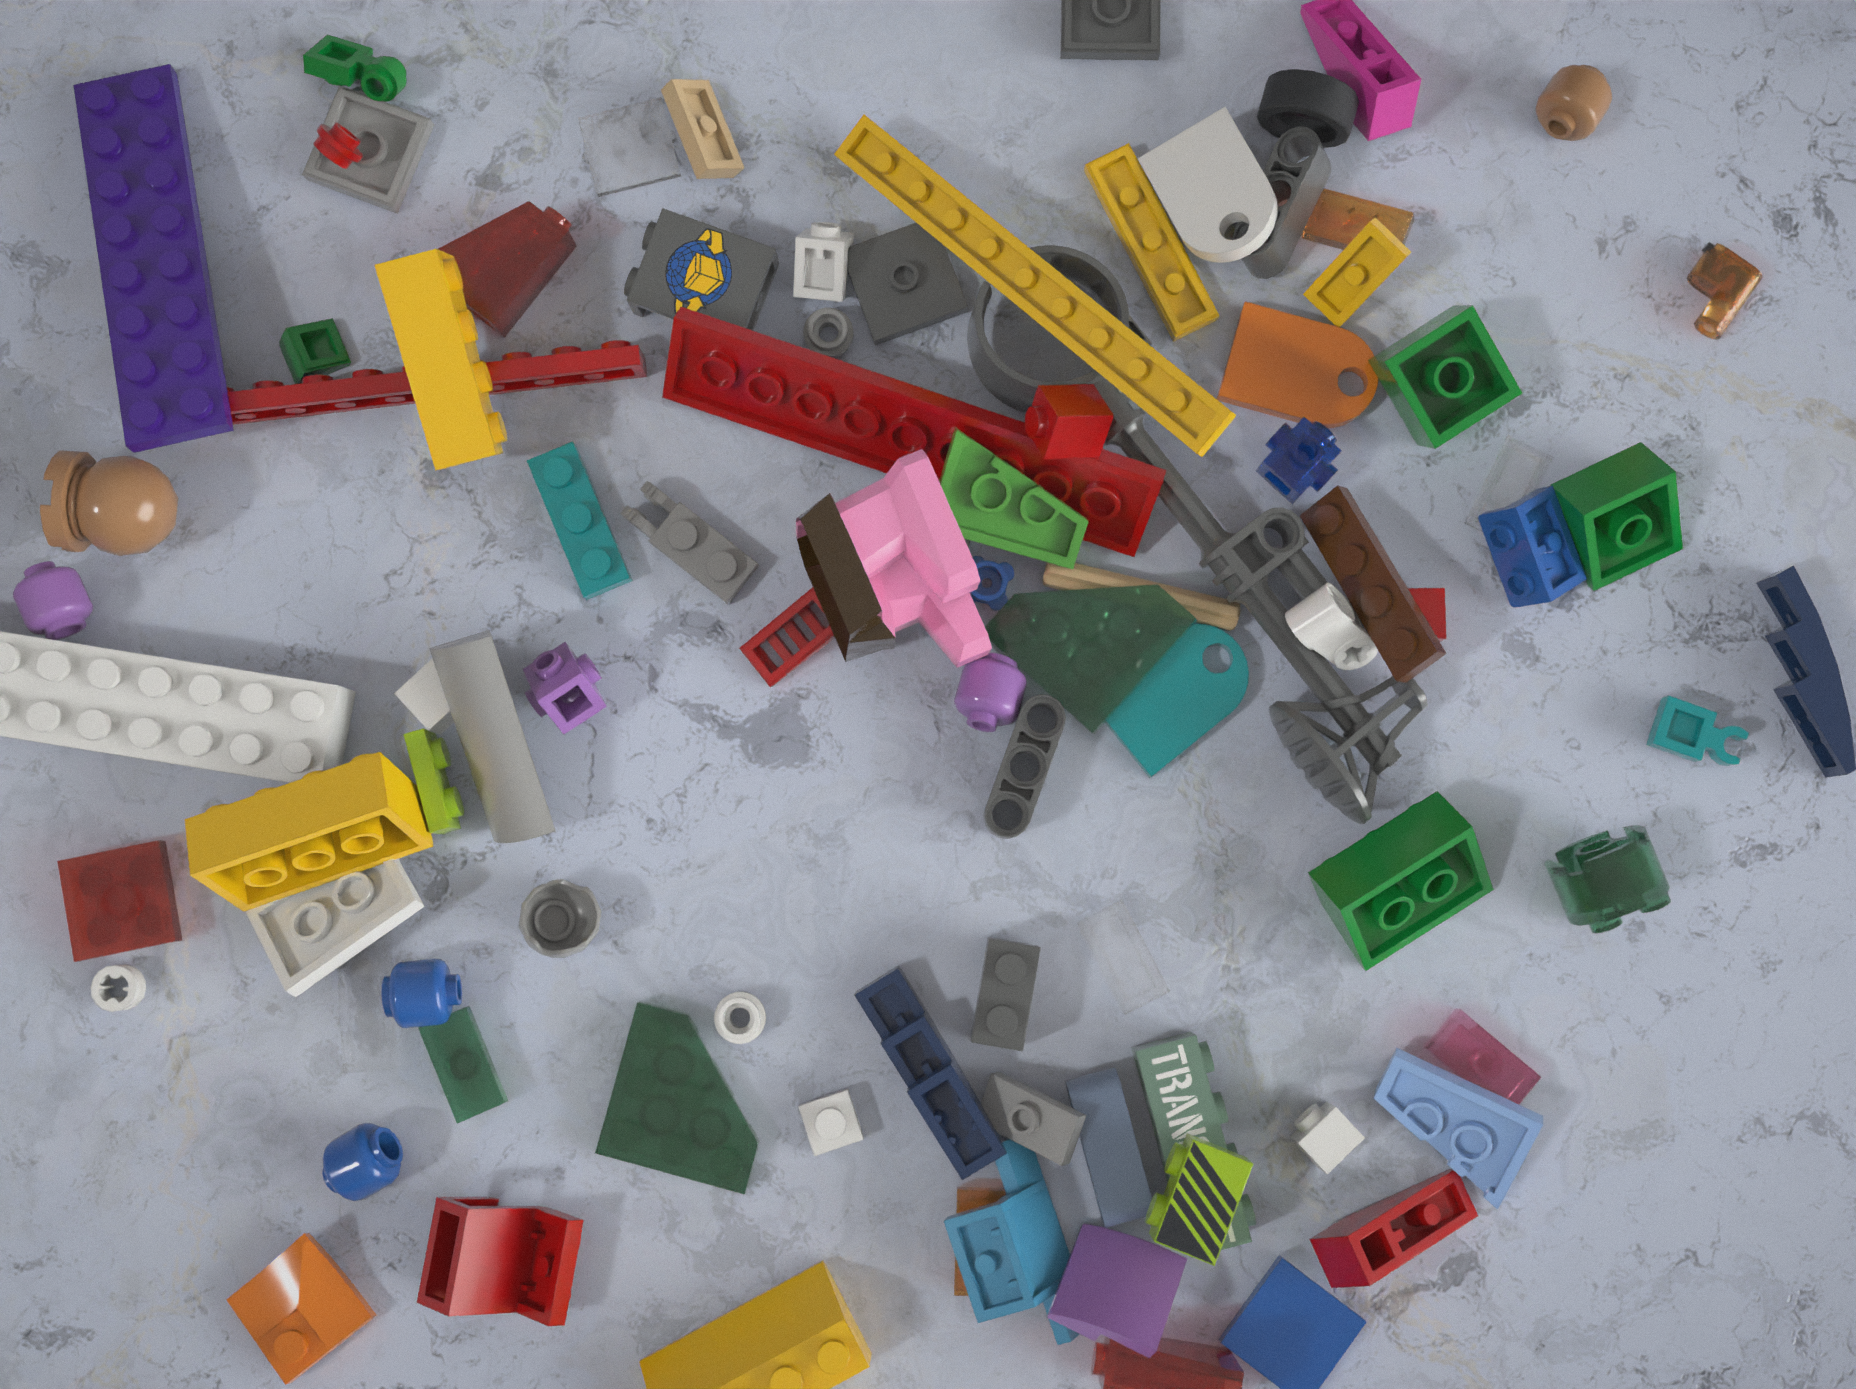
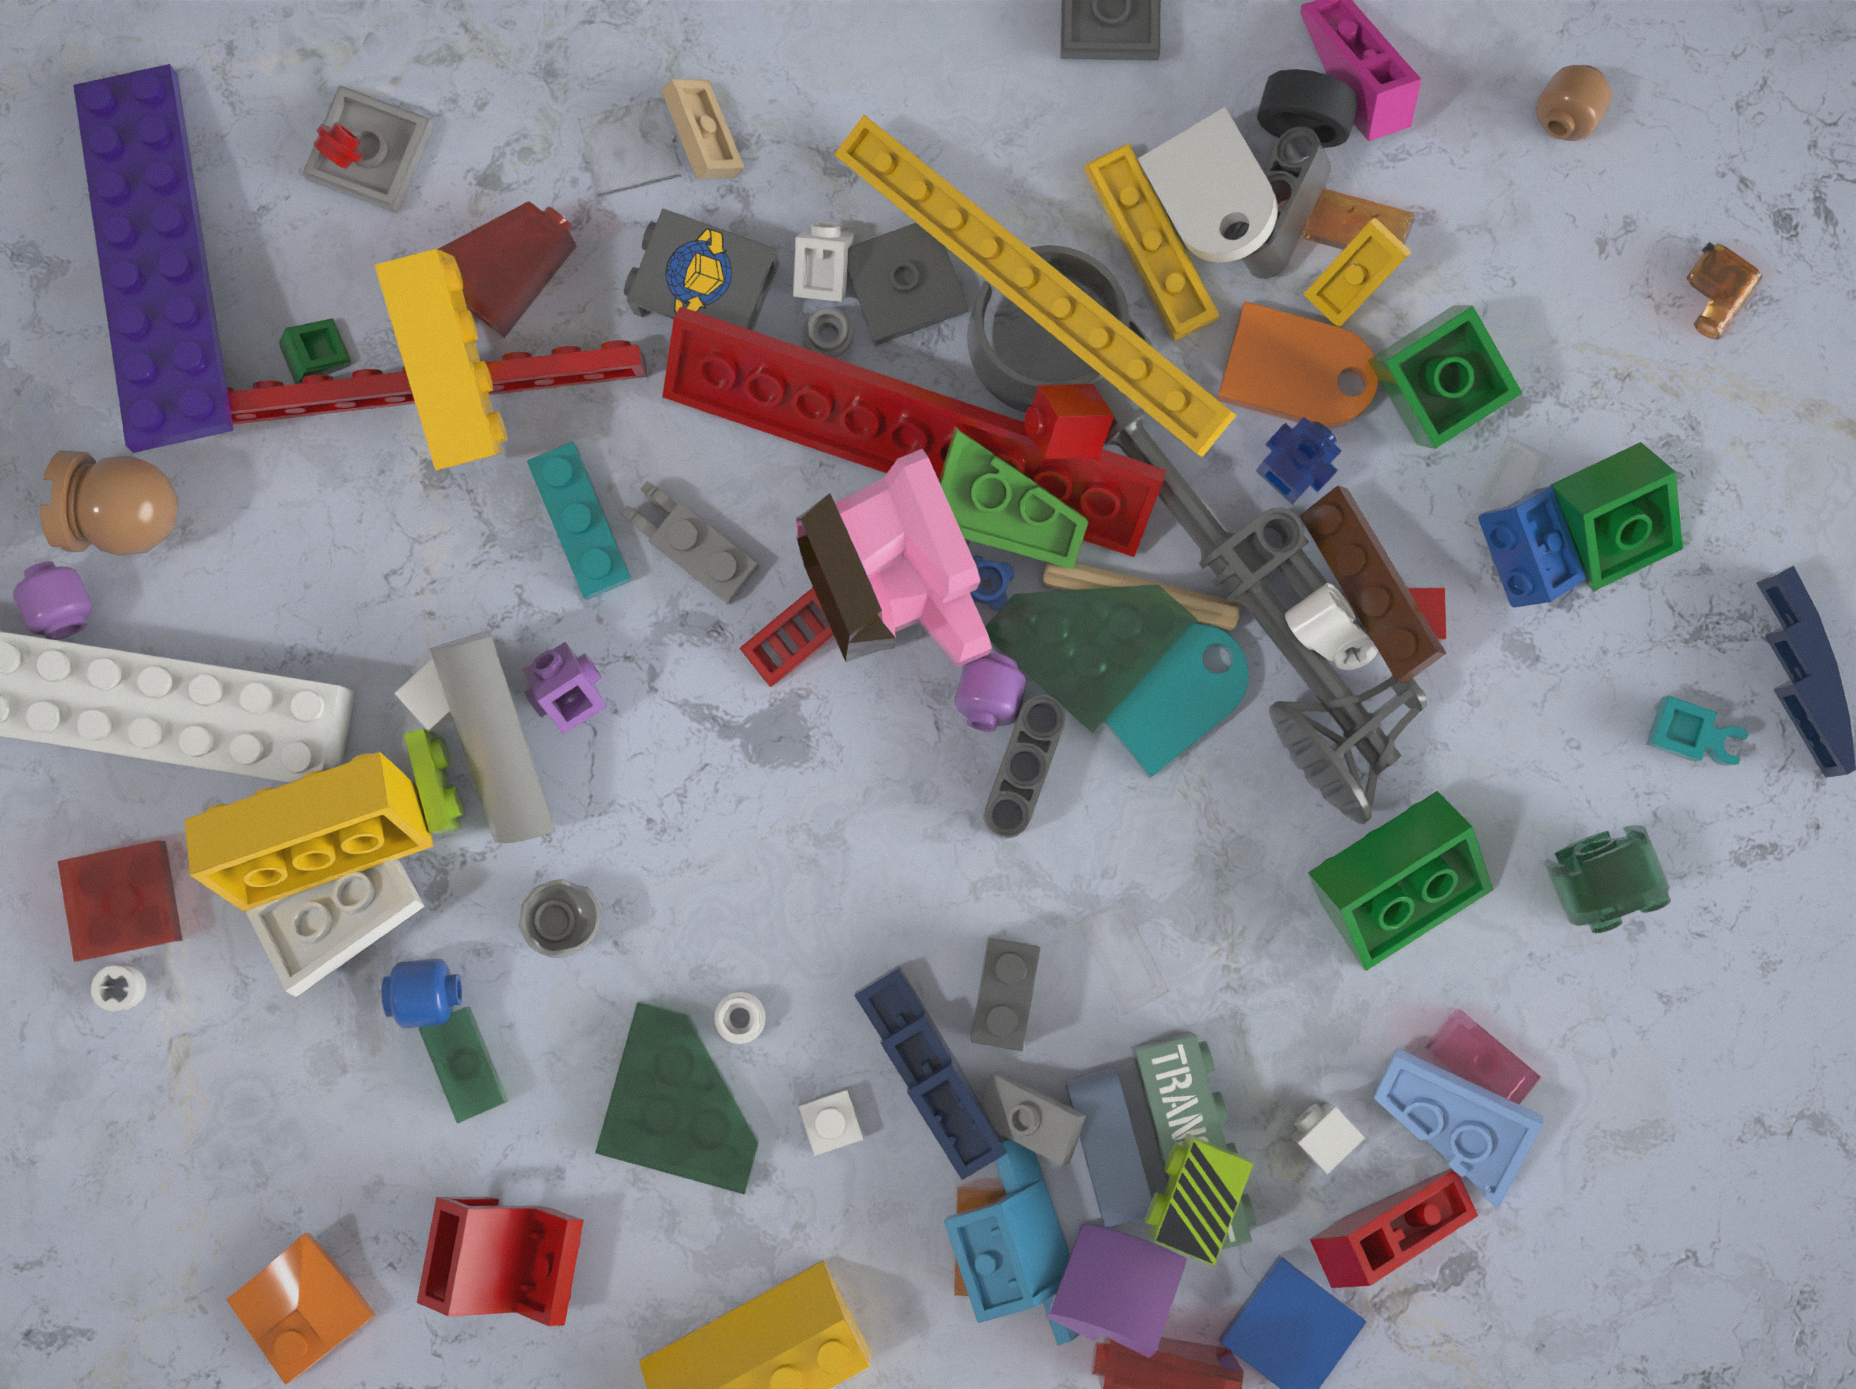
green plate [303,34,407,102] -> none
blue head [322,1123,403,1201] -> none

